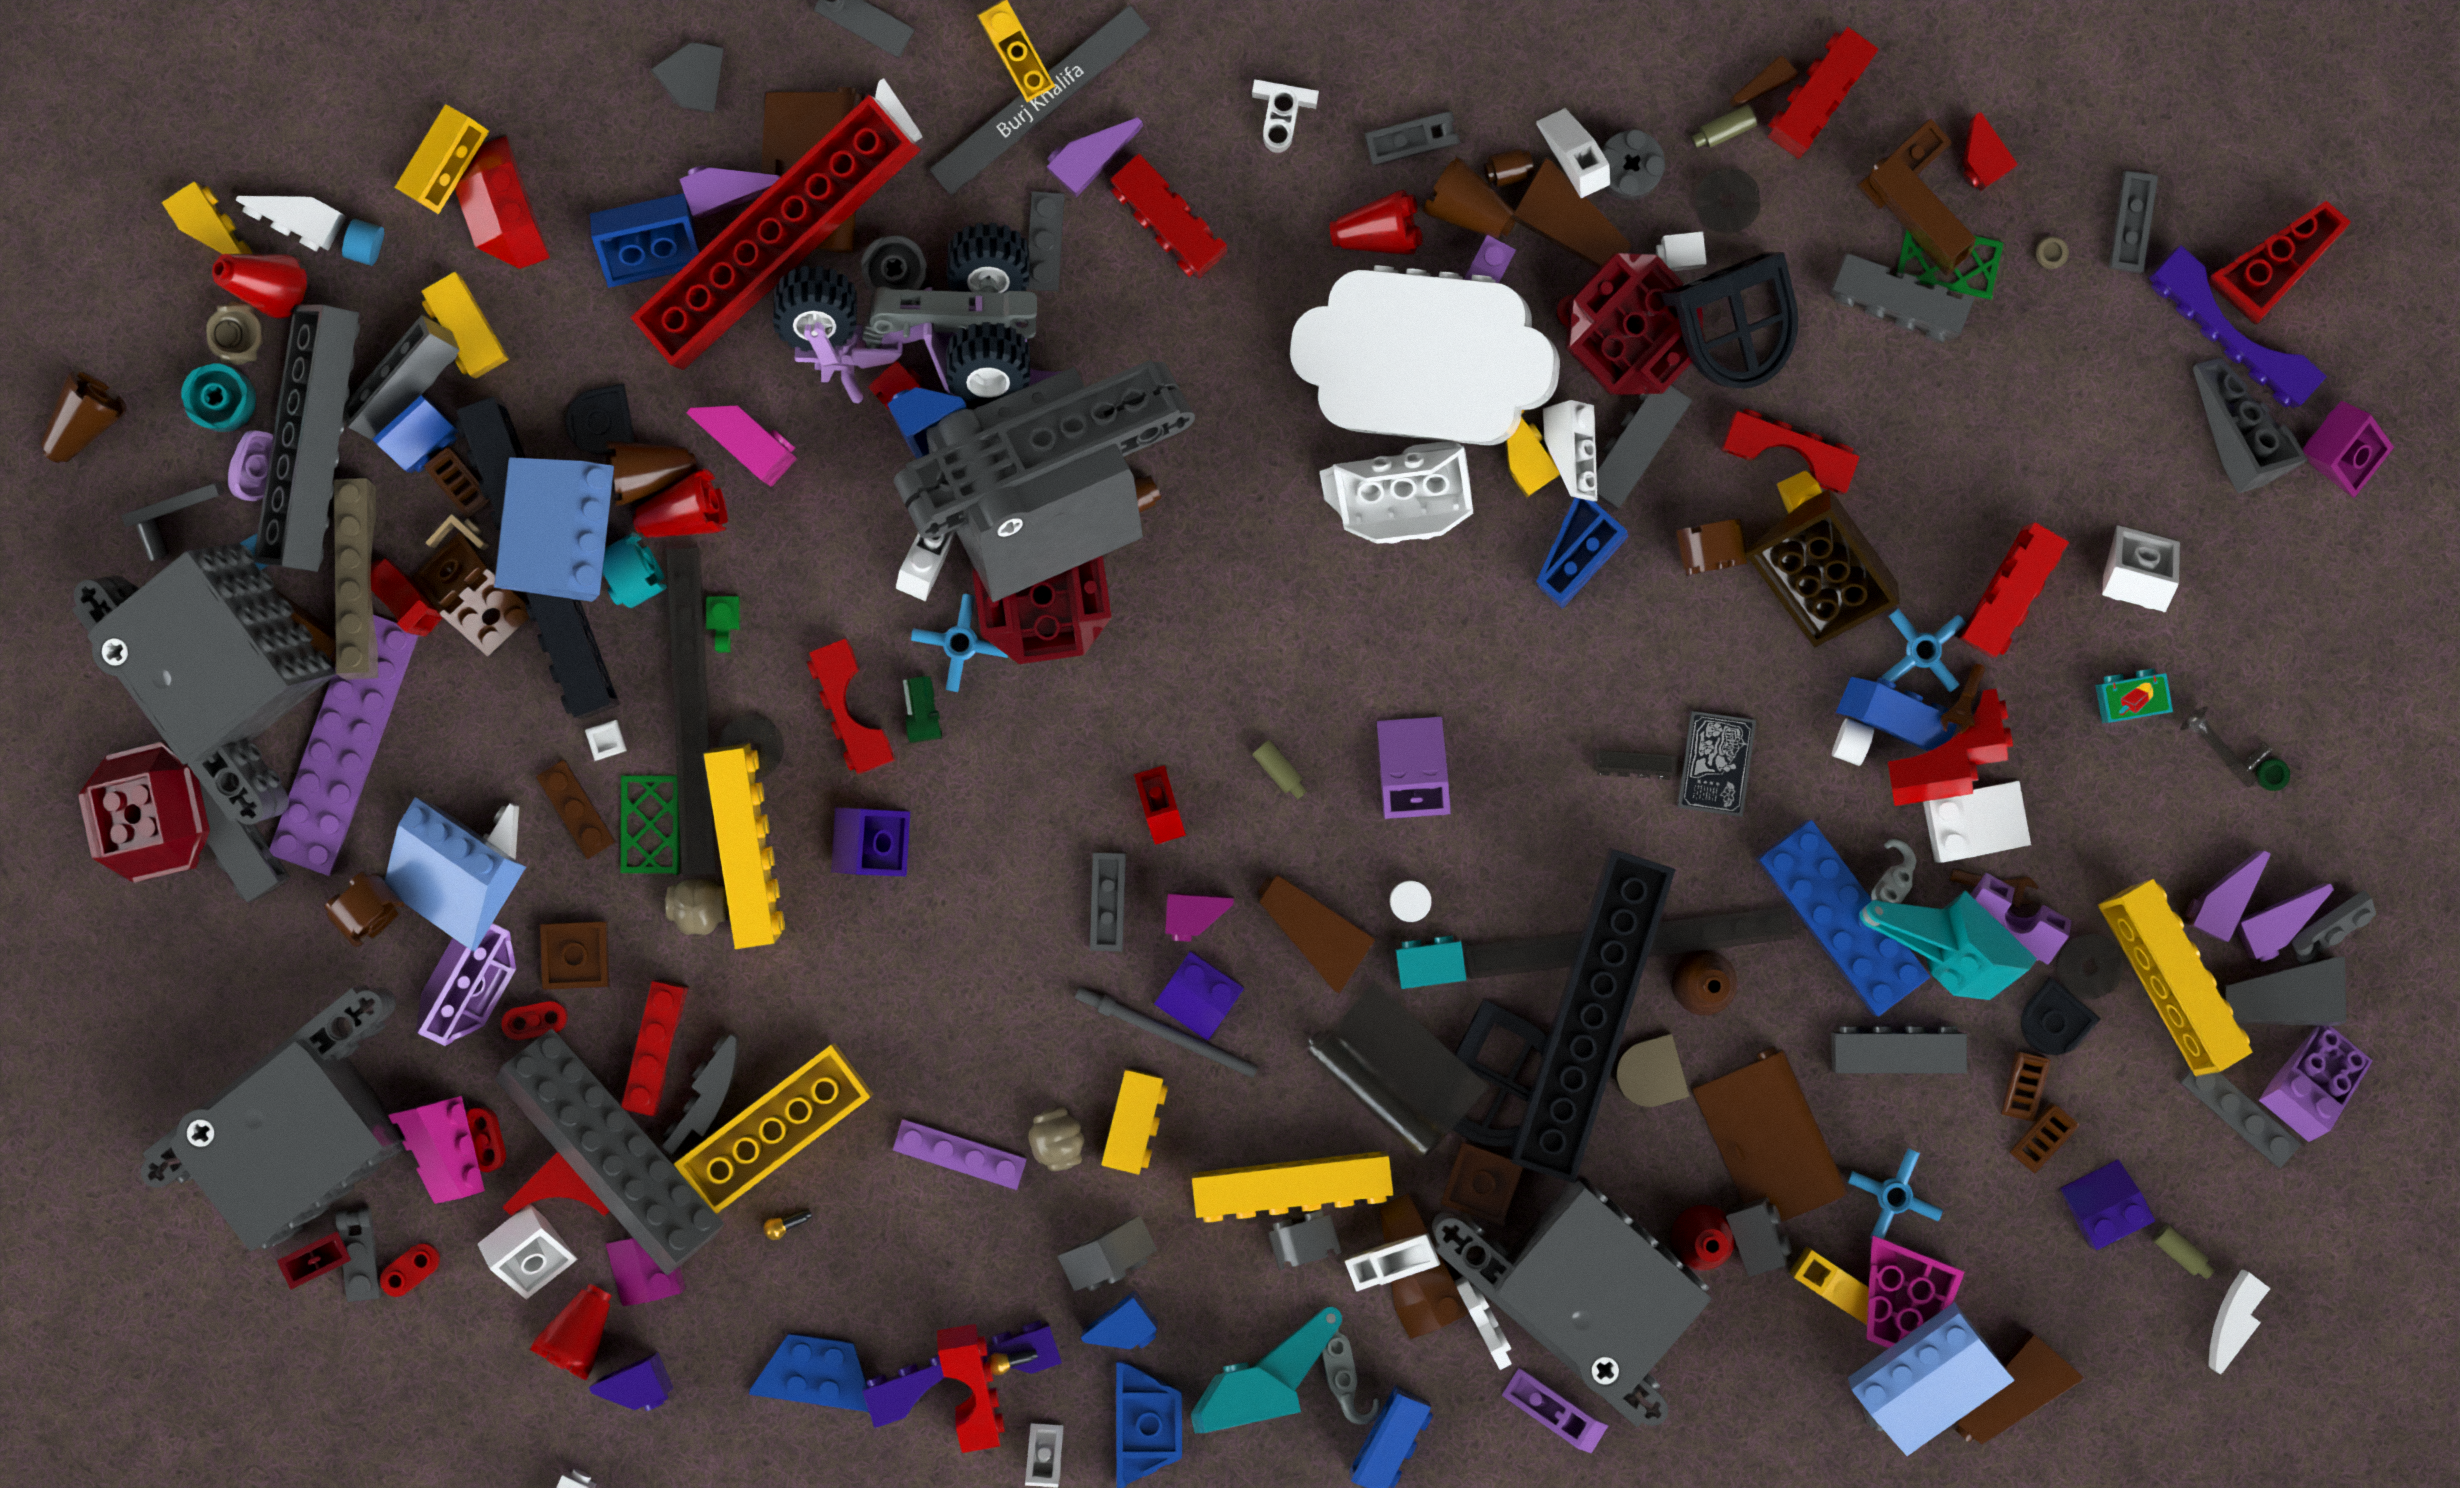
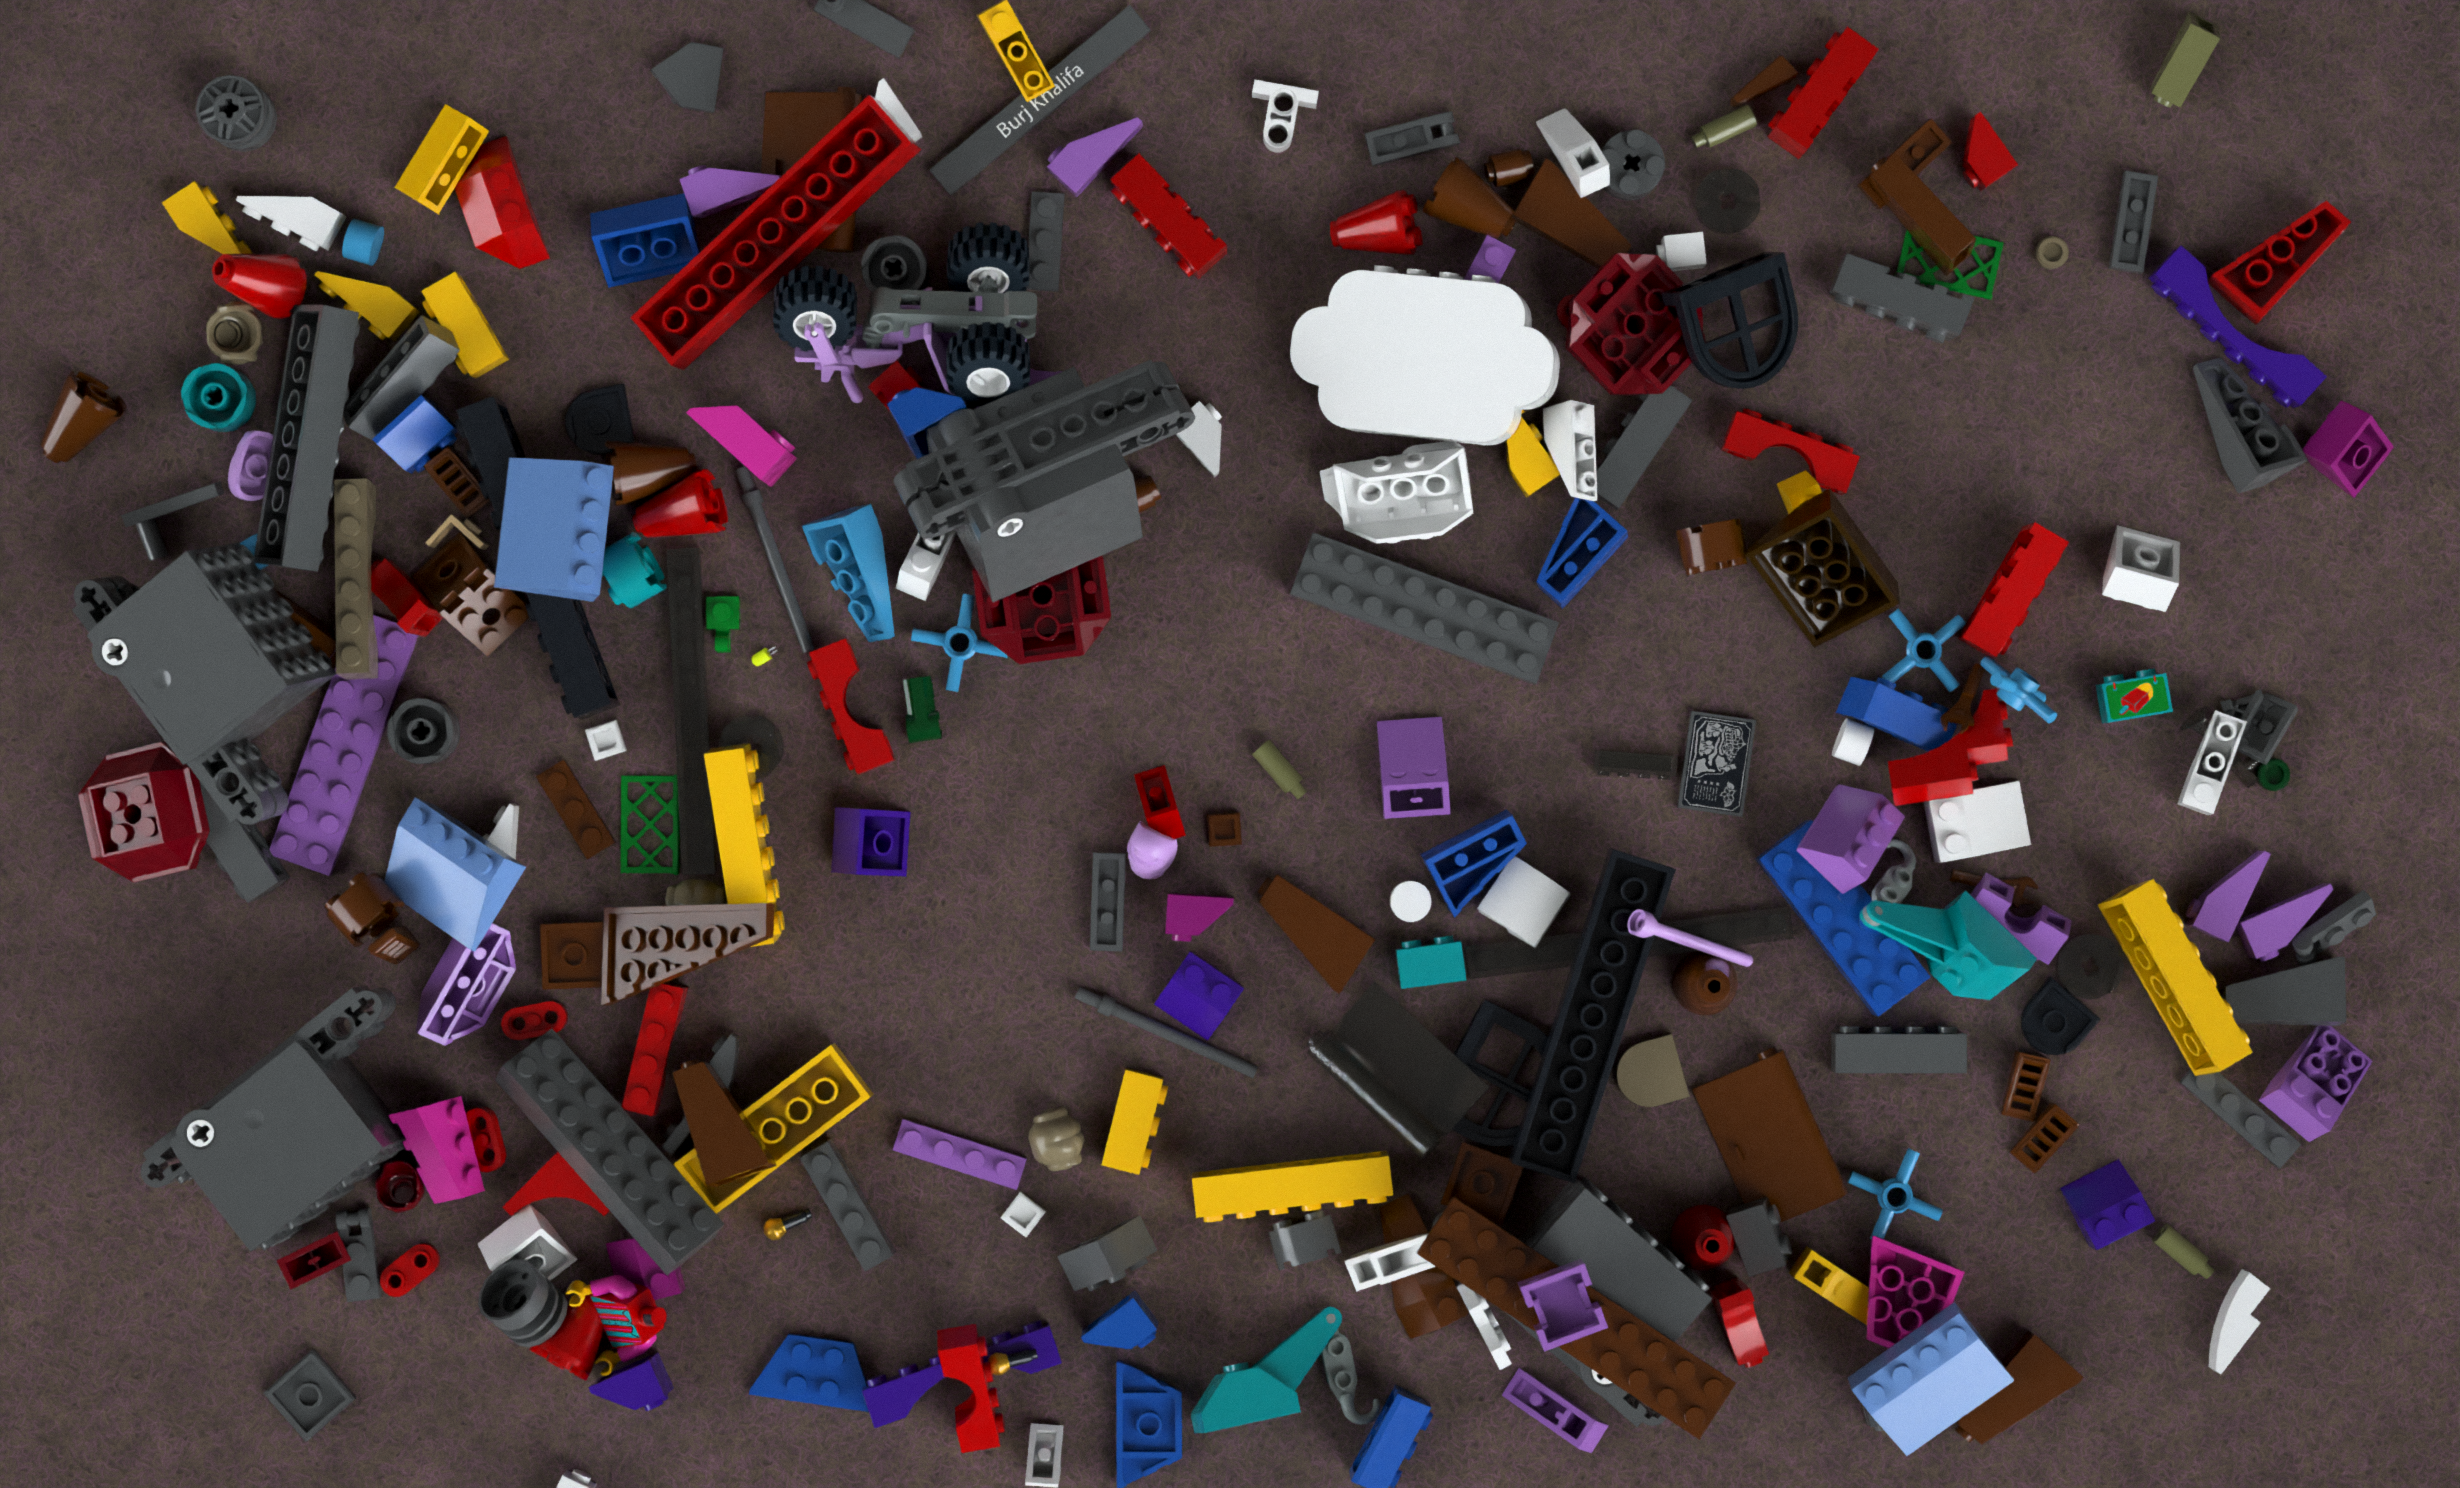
none -> dark grey wheel [196,75,277,152]
none -> dark grey tile [263,1349,357,1442]
none -> yellow slope [314,271,420,341]
none -> reddish brown slope [368,926,420,964]
none -> dark red hair [375,1160,425,1213]
none -> dark grey brick [387,698,461,764]
none -> dark grey wheel [478,1259,568,1347]
none -> torso [565,1275,667,1376]
none -> wing [601,903,774,1006]
none -> reddish brown slope [672,1059,776,1188]
none -> dark grey bar [735,466,815,654]
none -> neon yellow piece [751,646,778,666]
none -> dark grey brick [800,1138,896,1271]
none -> dark azure wedge [802,503,895,642]
none -> white tile [1001,1191,1046,1237]
none -> lavender piece [1127,821,1178,880]
none -> white slope [1175,401,1222,478]
none -> reddish brown tile [1207,812,1242,847]
none -> dark grey brick [1290,532,1559,685]
none -> reddish brown plate [1416,1196,1737,1440]
none -> blue wedge [1420,809,1527,918]
none -> white slope [1477,856,1571,948]
none -> medium lavender piece [1517,1259,1608,1352]
none -> lavender piece [1627,909,1753,967]
none -> red arch [1708,1277,1769,1368]
none -> medium lavender slope [1796,784,1905,894]
none -> dark azure bar [1980,655,2057,723]
none -> olive slope [2151,11,2220,108]
none -> white slope [2177,710,2247,815]
none -> dark grey slope [2220,689,2298,765]

